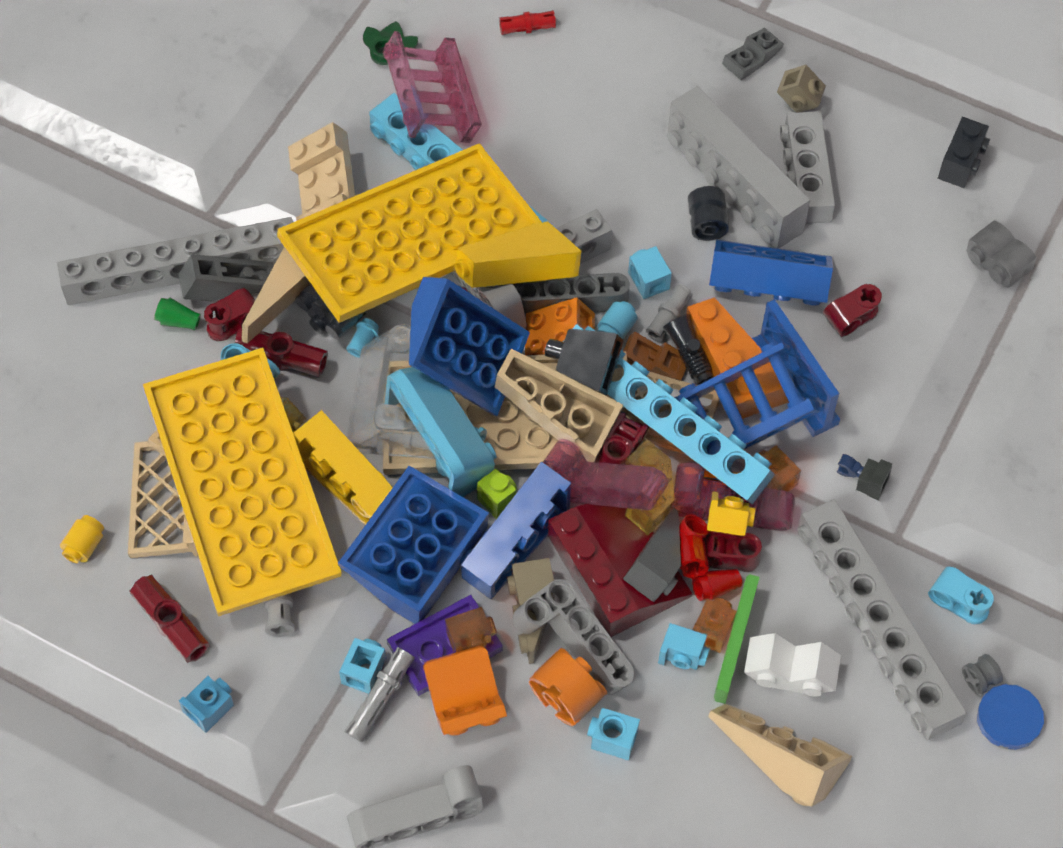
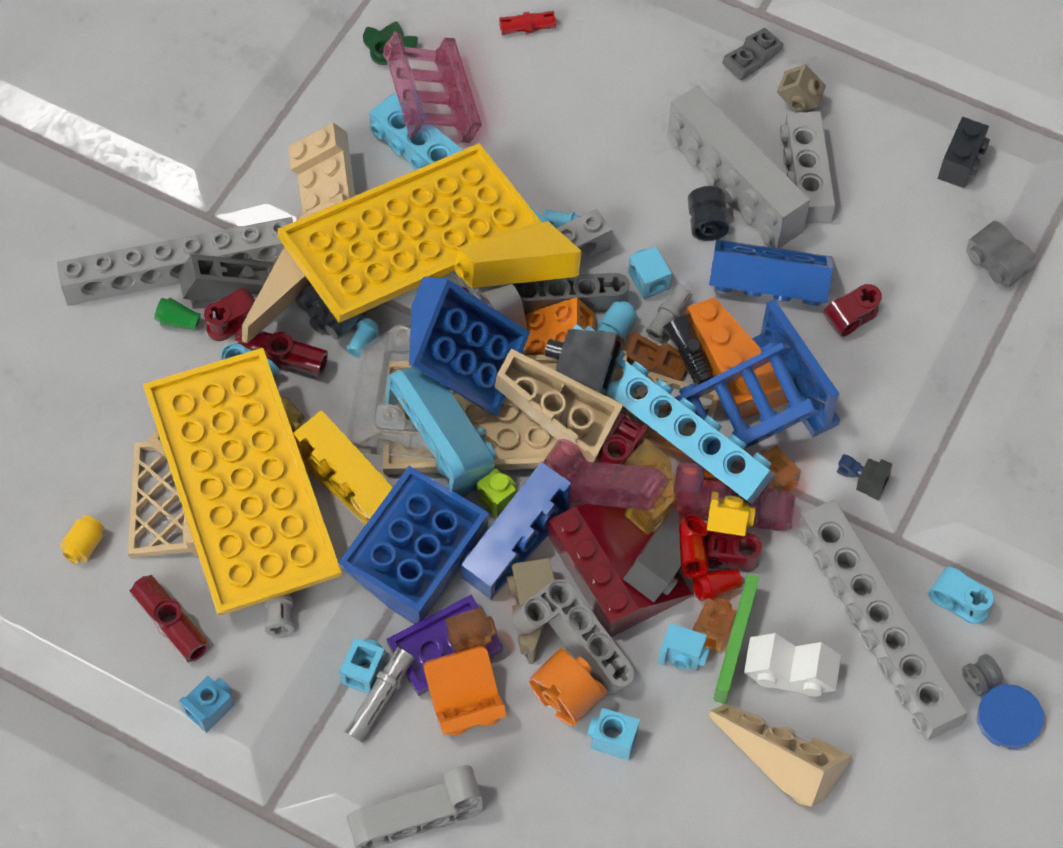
none -> medium azure pin [543,209,580,228]

